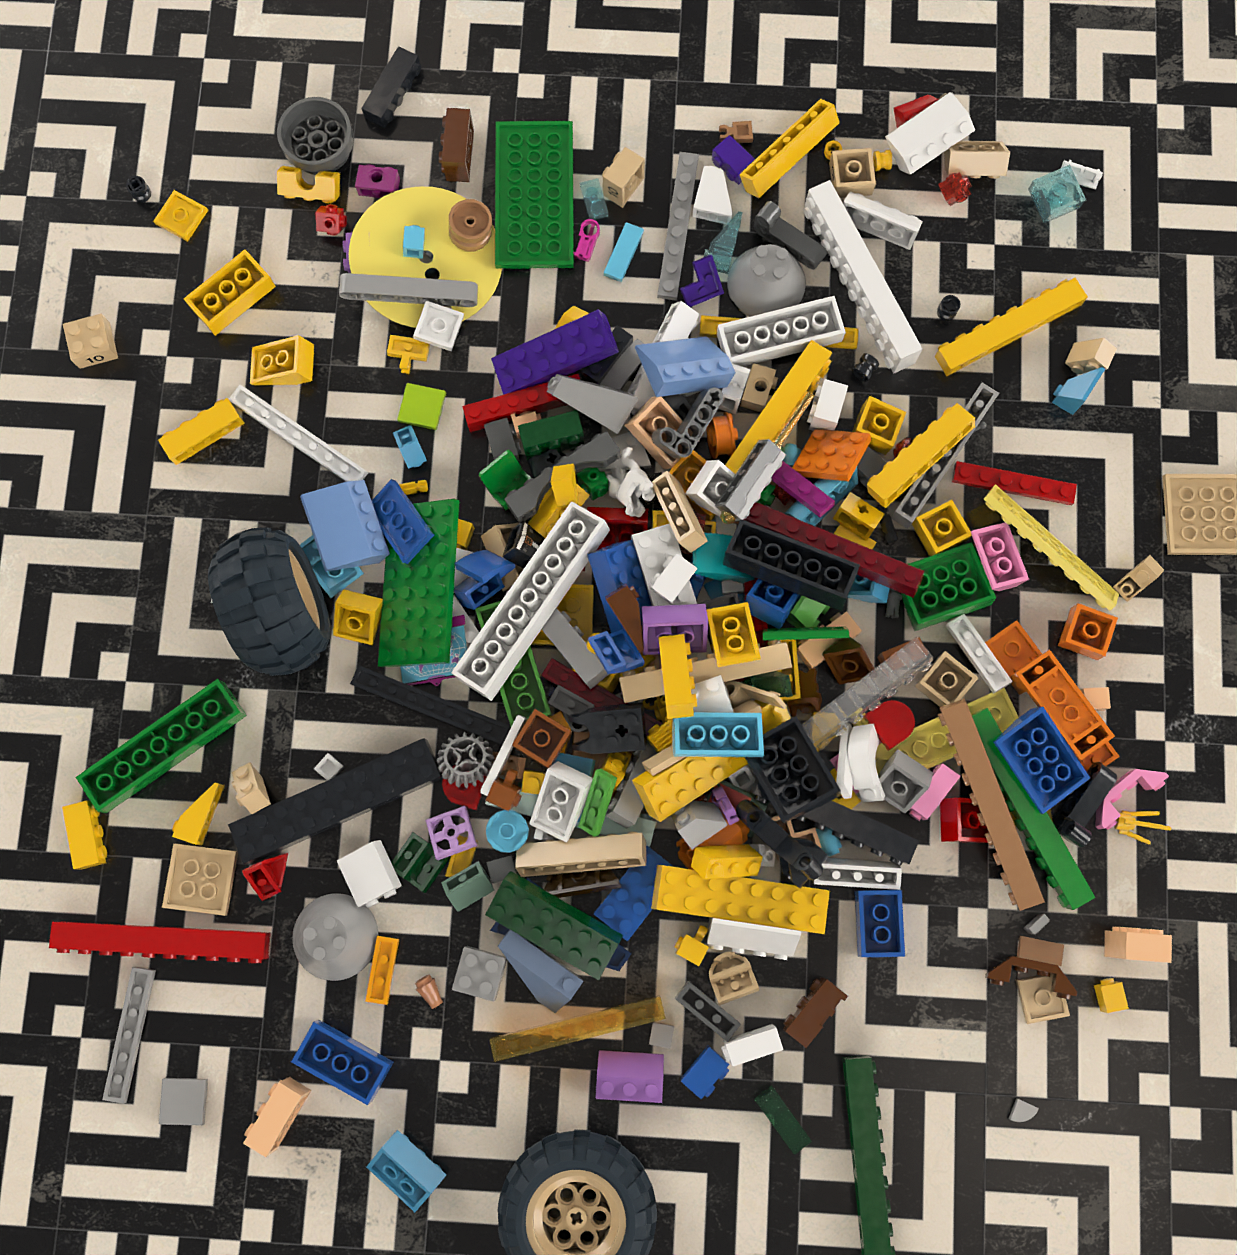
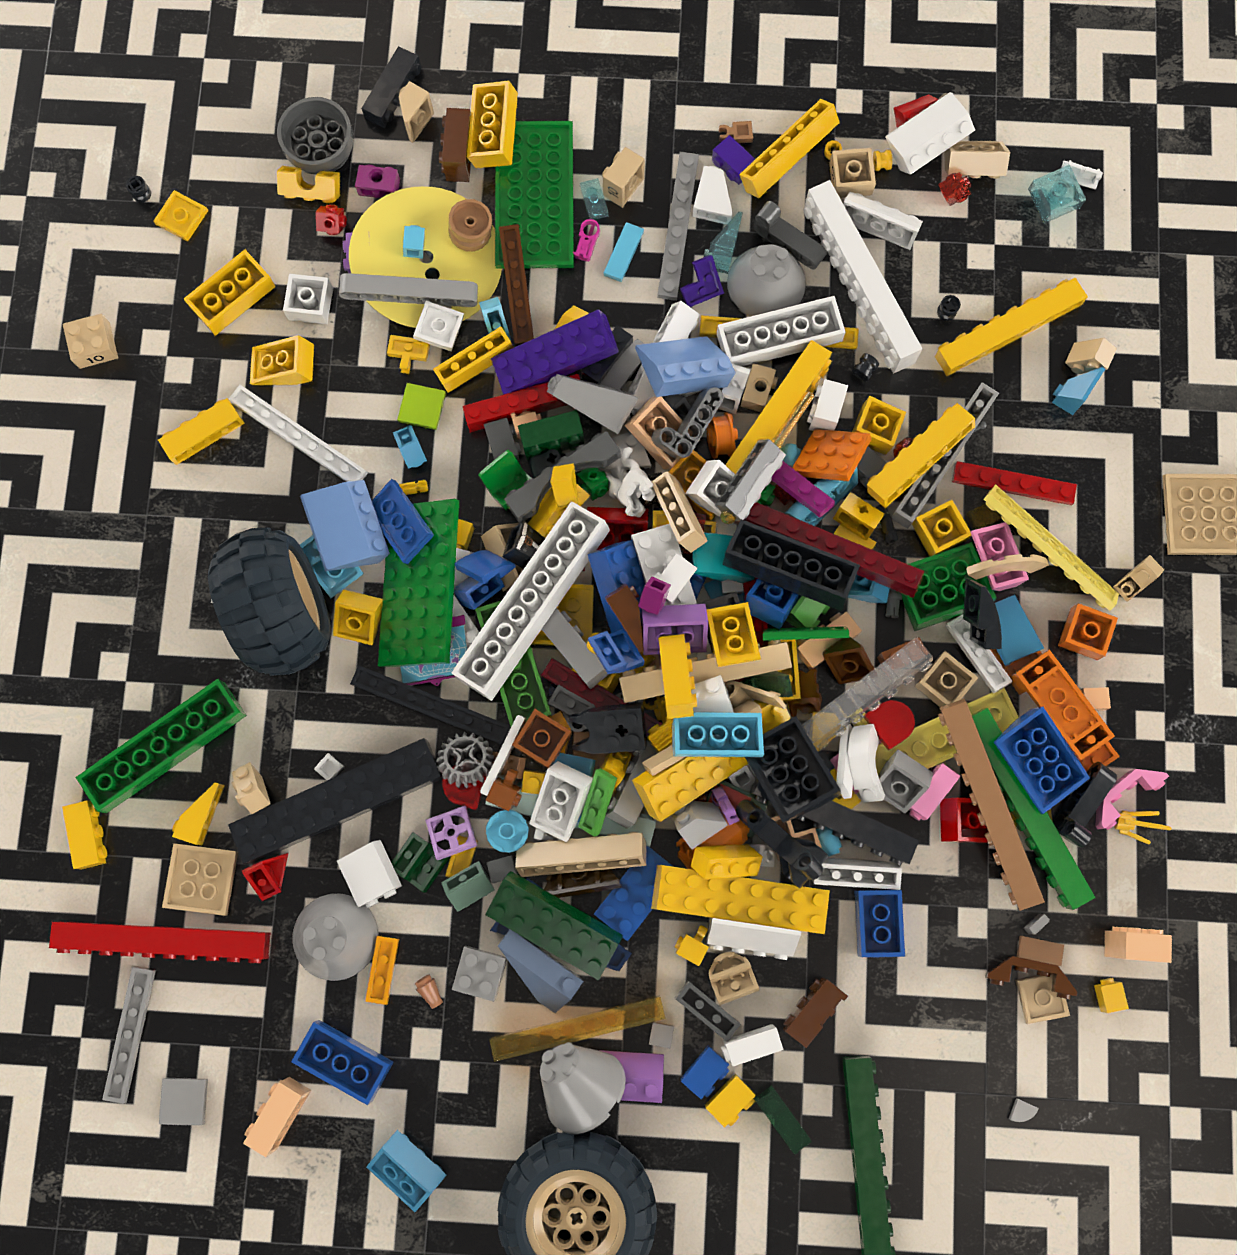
none -> white brick [283,274,333,324]
none -> tan slope [399,81,434,143]
none -> yellow brick [433,327,514,393]
none -> yellow brick [467,81,518,168]
none -> medium azure slope [479,297,511,341]
none -> reddish brown plate [499,224,534,345]
none -> light grey cone [540,1042,626,1134]
none -> magenta brick [638,576,671,615]
none -> yellow brick [705,1073,756,1128]
none -> black slope [963,578,1002,649]
none -> tan tile [966,554,1049,580]
none -> dark azure piece [995,595,1044,666]

